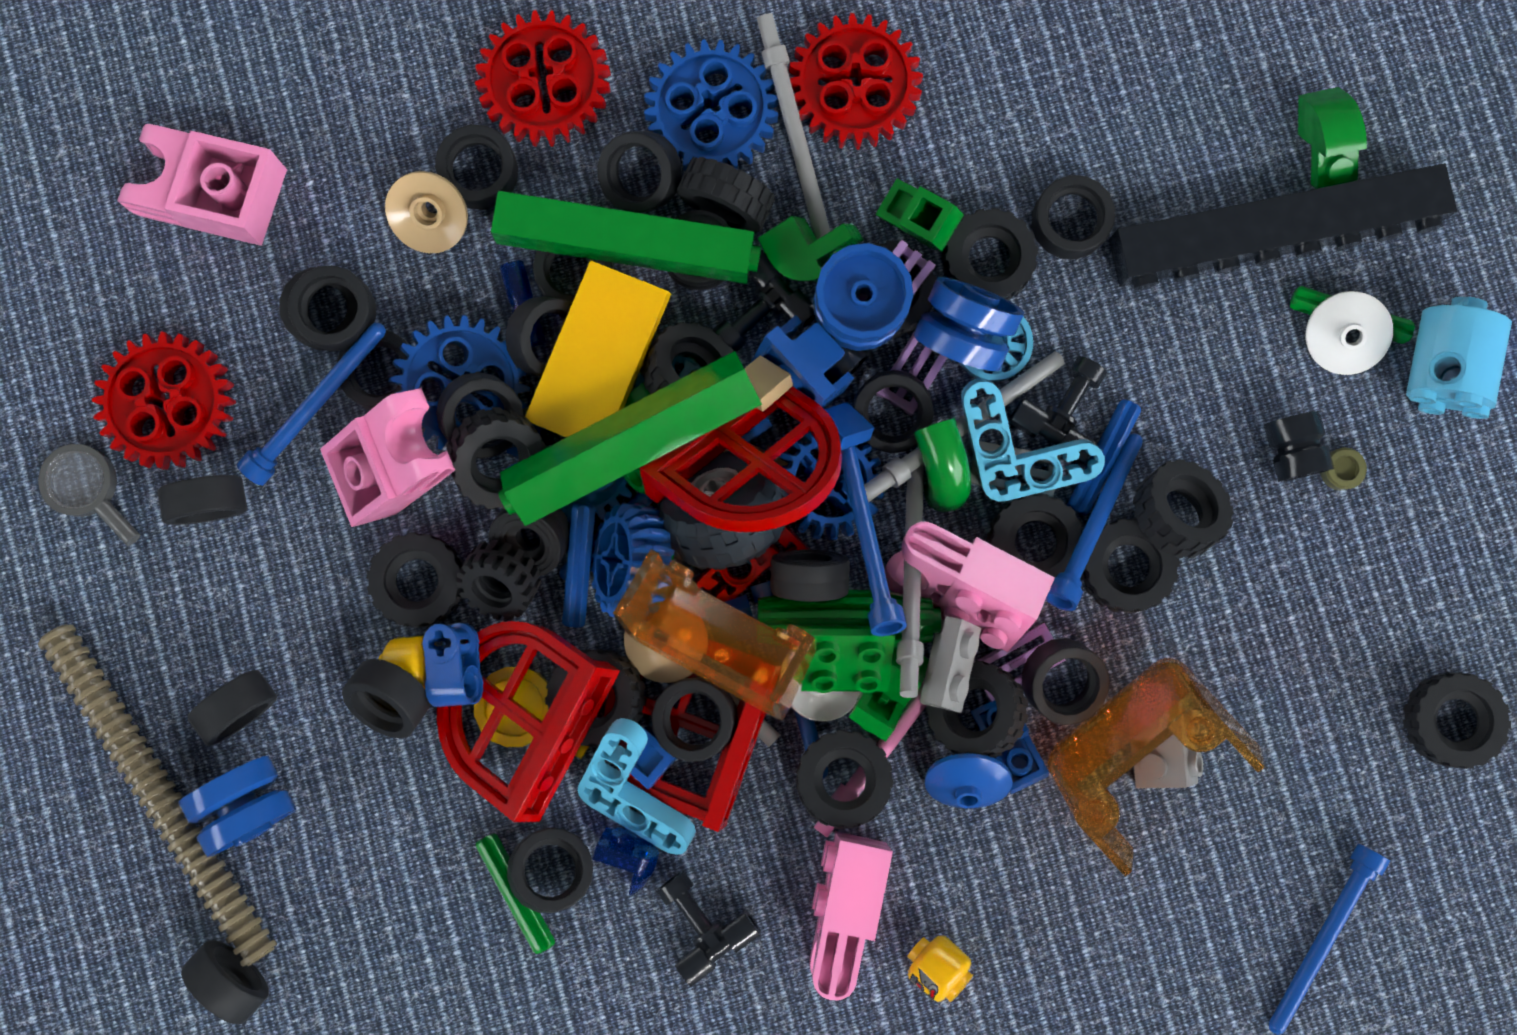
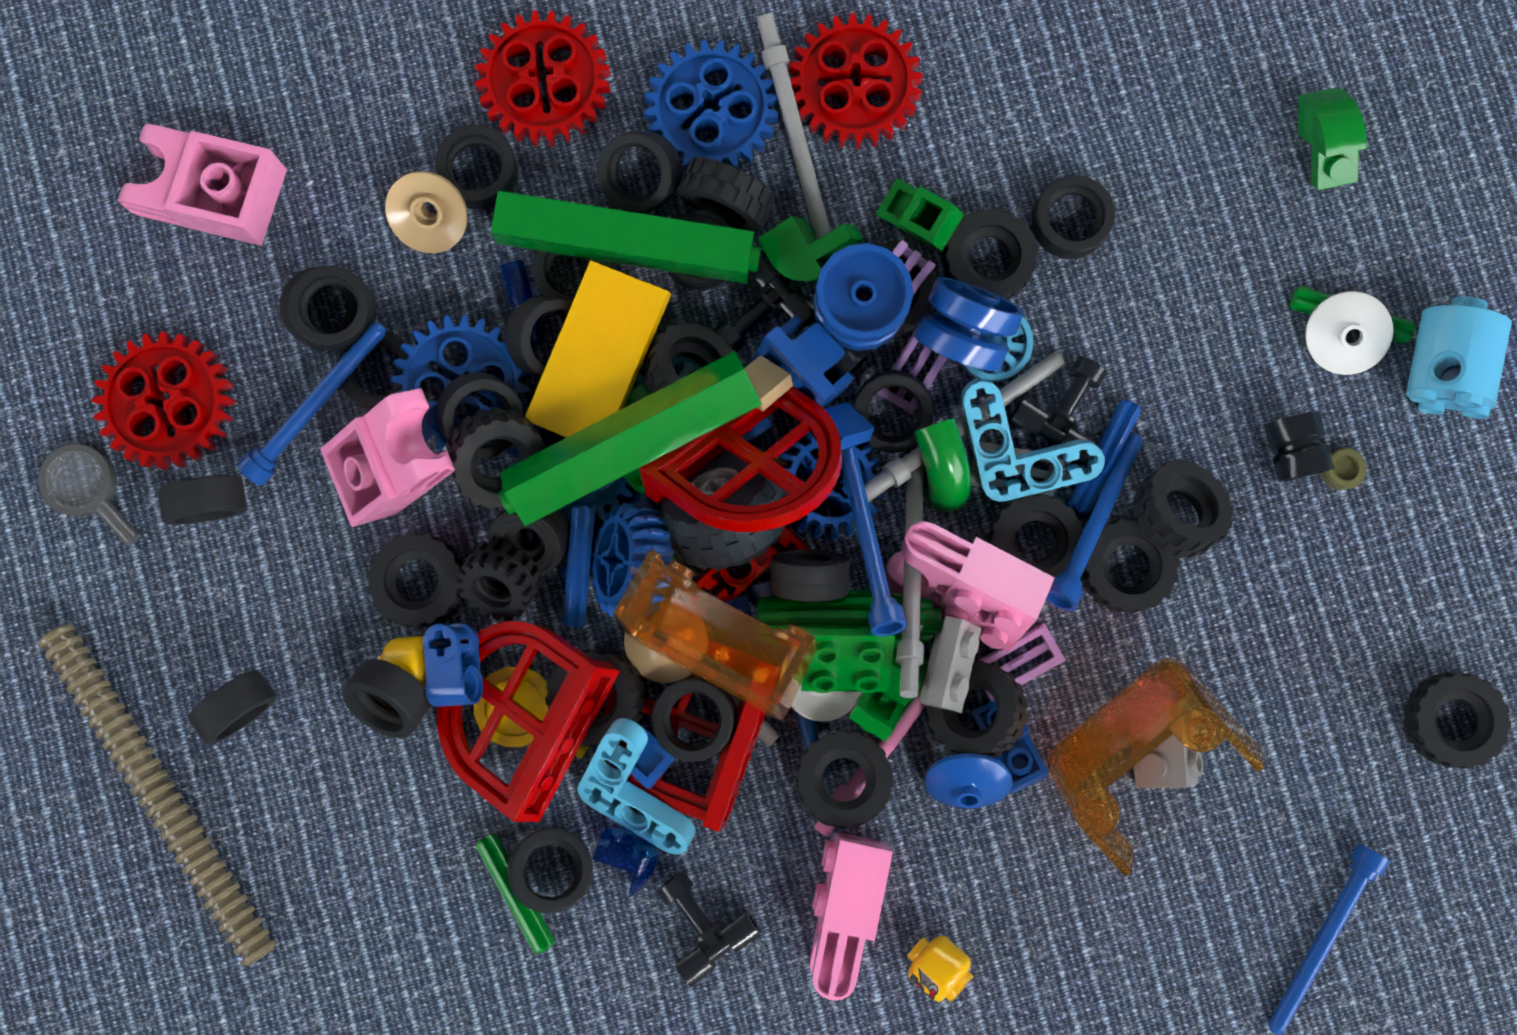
blue wheel [178,756,296,858] -> none
black tyre [181,940,269,1024] -> none
black tyre [1022,638,1109,725] -> none
black brick [1109,163,1457,290] -> none

